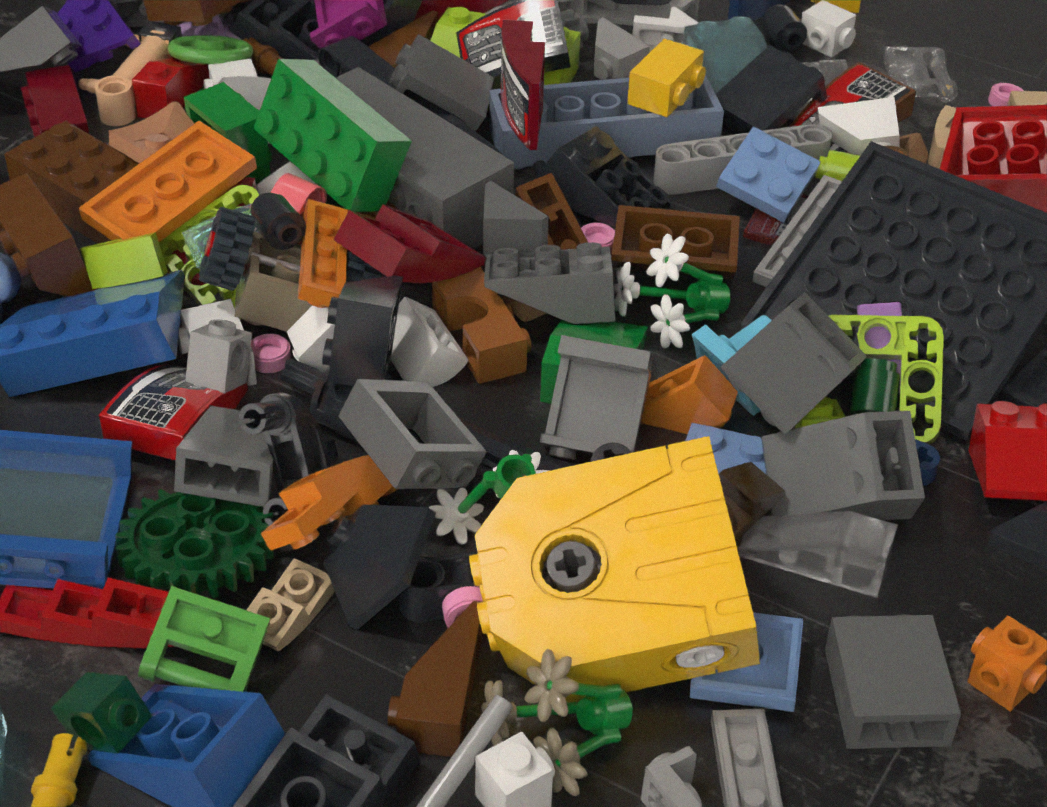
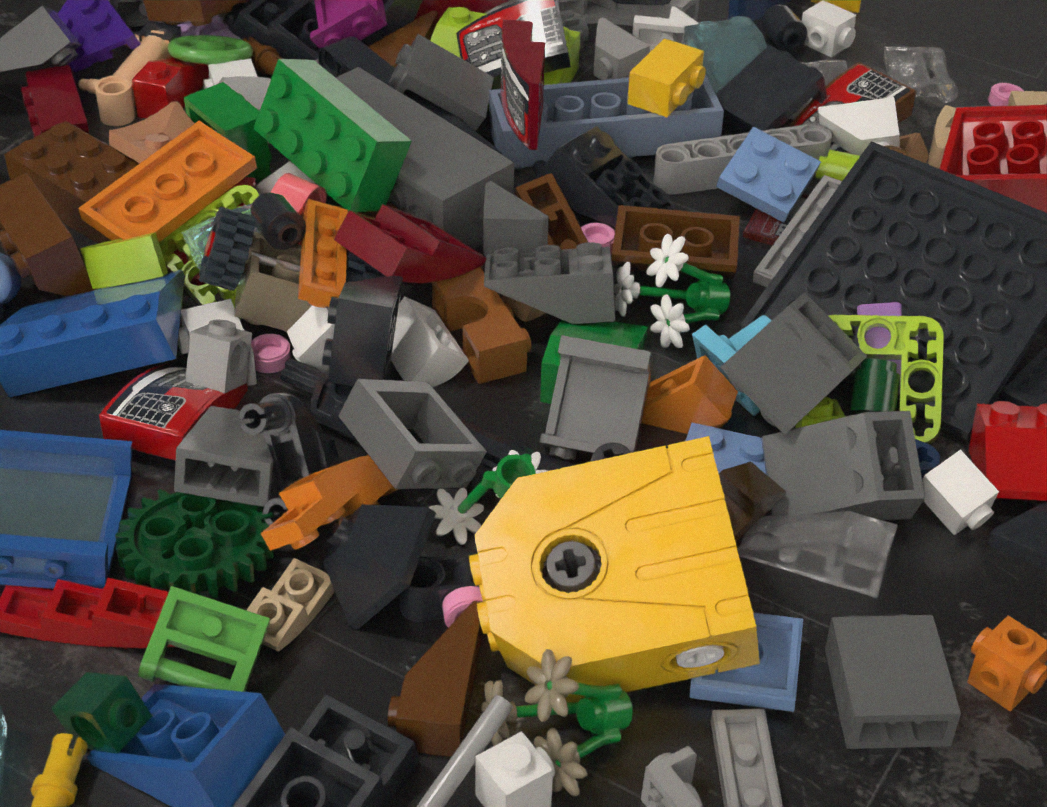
none -> white brick [922,450,999,535]

